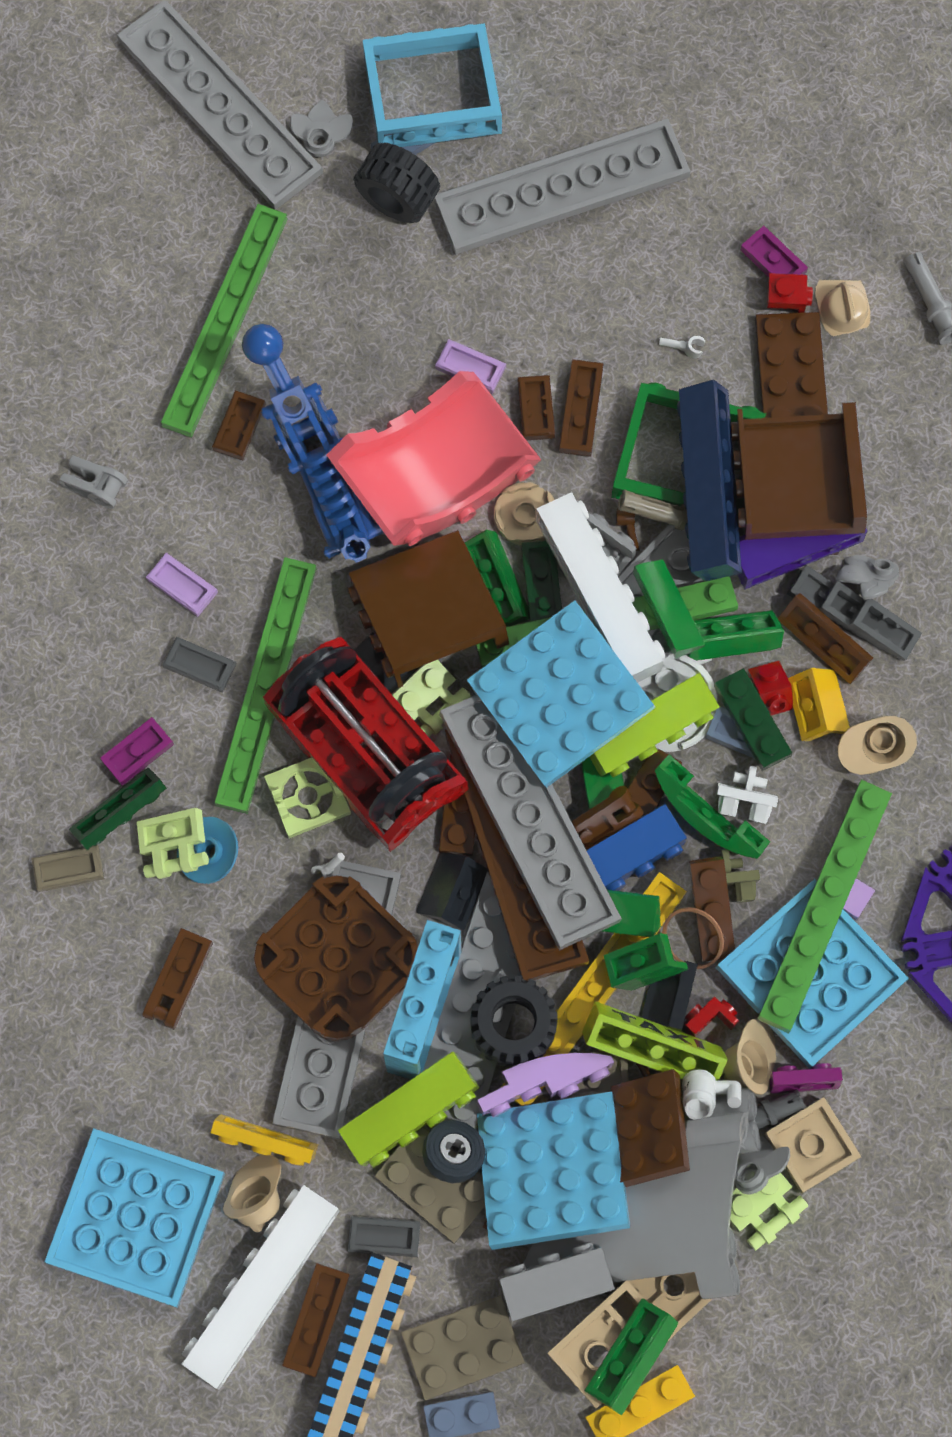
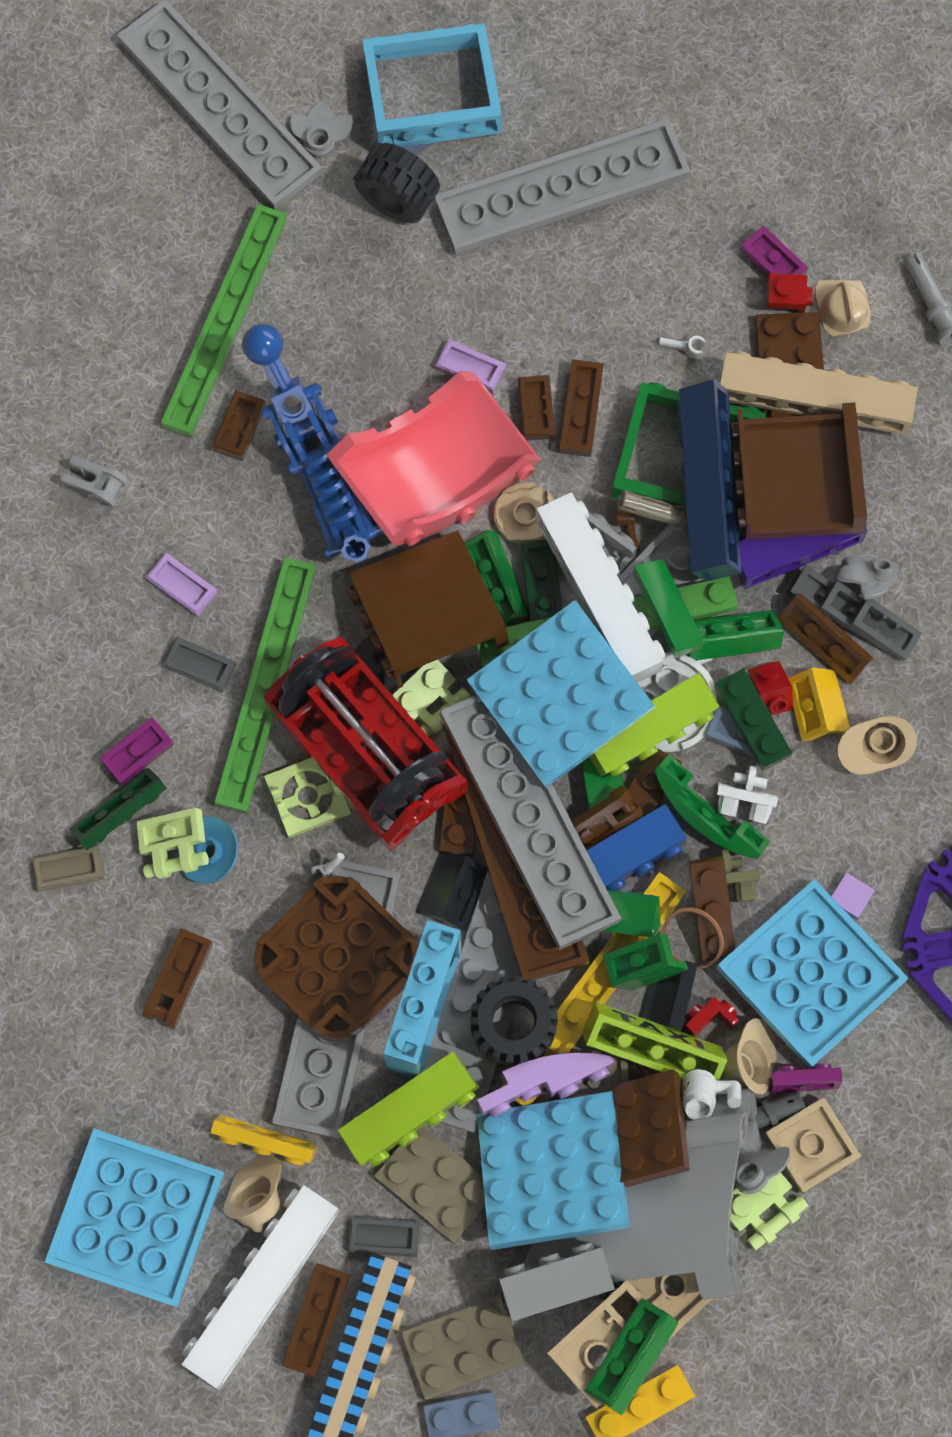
black bush [422,1120,485,1184] -> none
bright green plate [757,779,892,1034] -> none
none -> tan brick [720,351,918,435]

